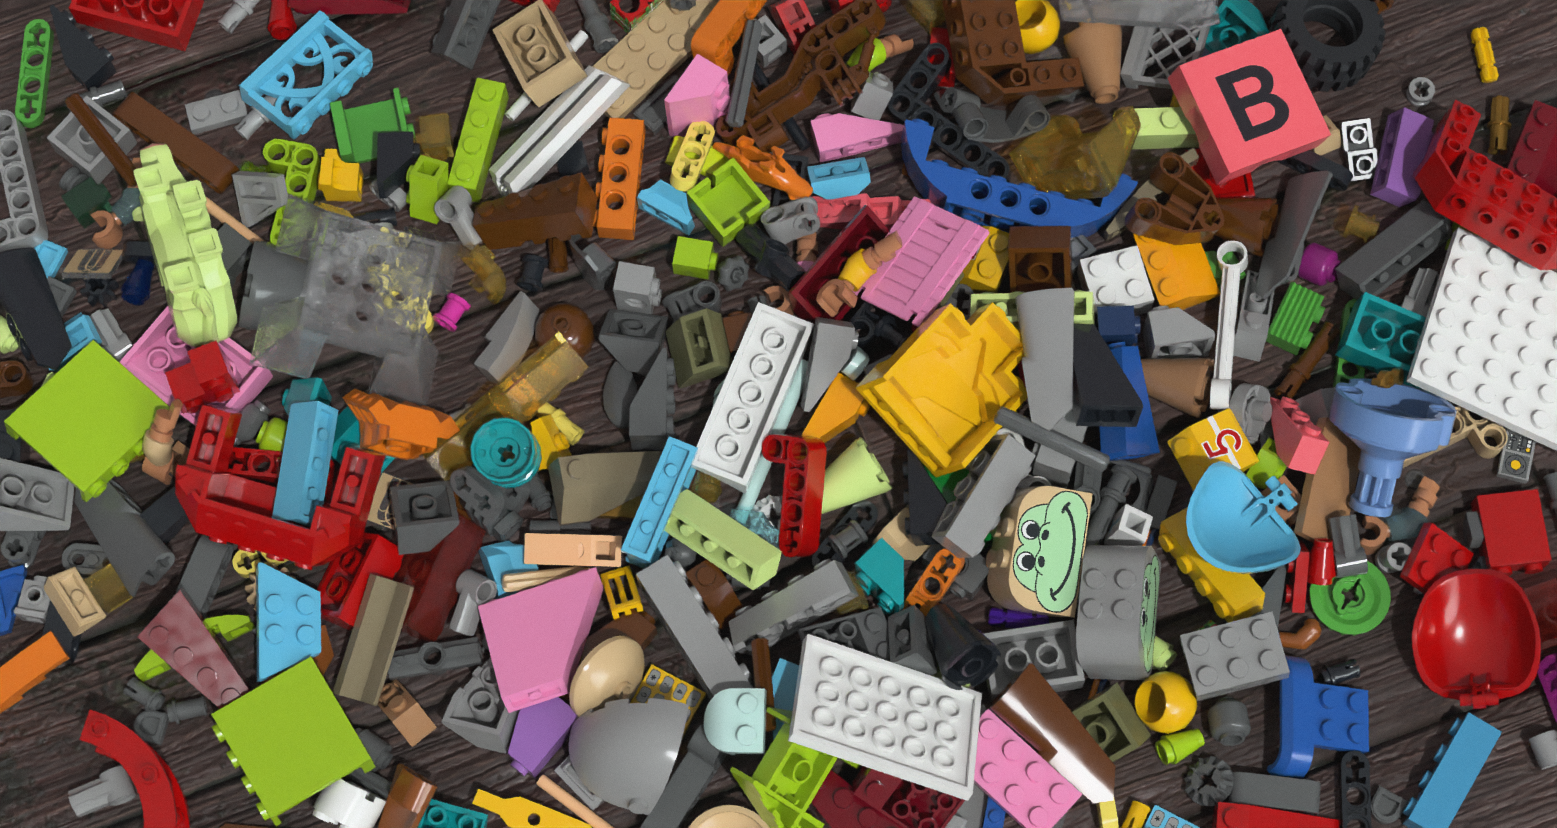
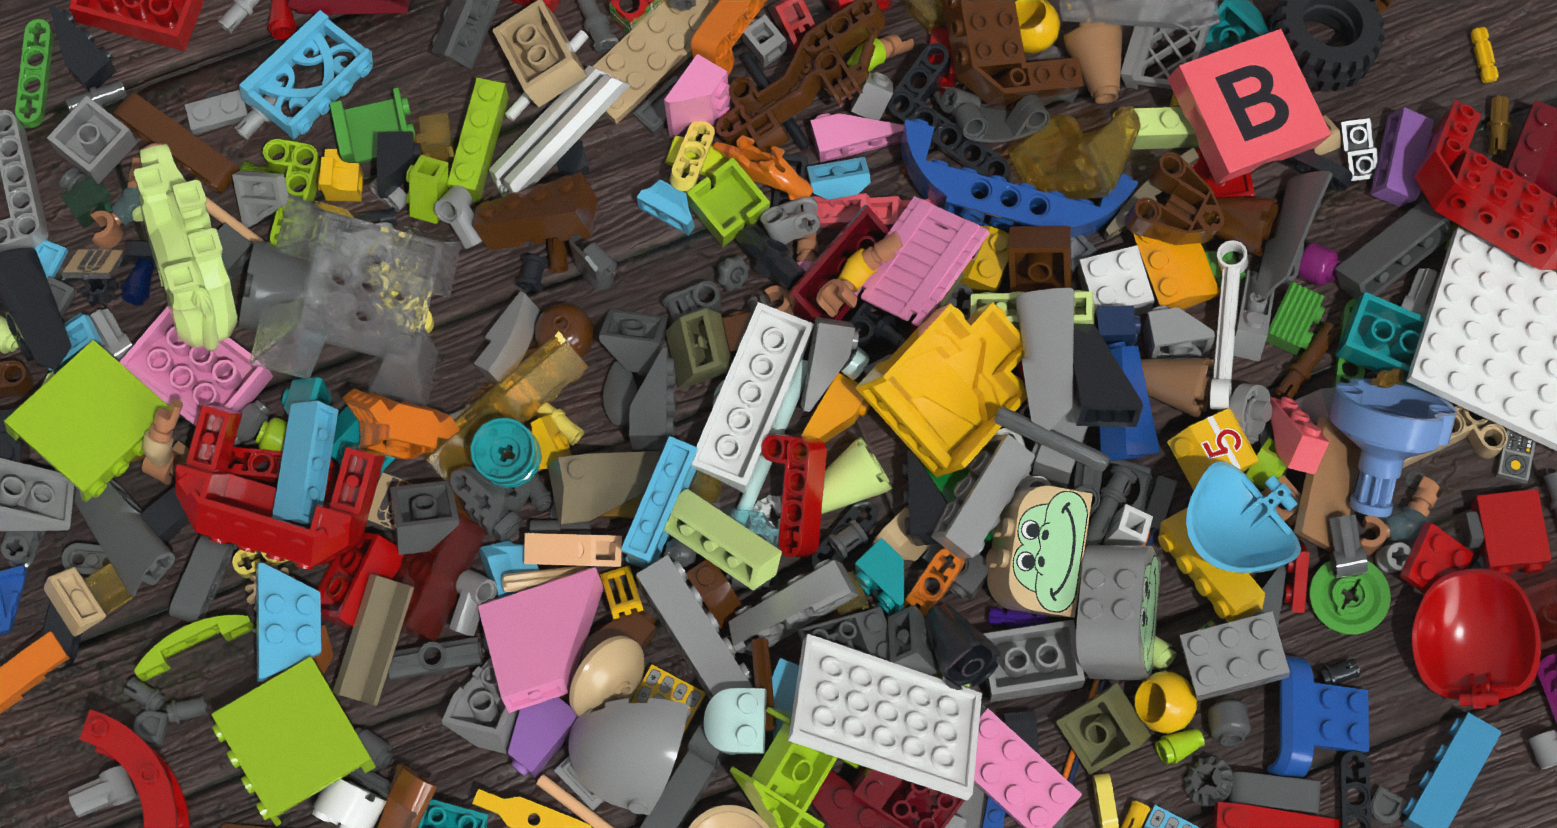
light grey brick [14,575,51,624] -> none
reddish brown axle [65,93,137,187] -> none
wedge [137,587,253,709] -> none
red brick [165,340,240,414] -> none
medium nougat slope [378,679,437,747] -> none
dark pink bush [432,292,471,332] -> none
clear yellow slope [456,244,506,304] -> none
orange brick [593,117,646,240] -> none
light grey brick [613,261,662,314] -> none
lime brick [672,236,718,280] -> none
dark grey axle [726,19,763,128] -> none
reddish brown panel [990,663,1116,804] -> none
dark orange arm [1279,618,1322,650] -> none
red cone [1307,538,1336,585] -> none
clear yellow brick [1343,205,1380,243] -> none
light grey bush [1406,77,1435,107] -> none

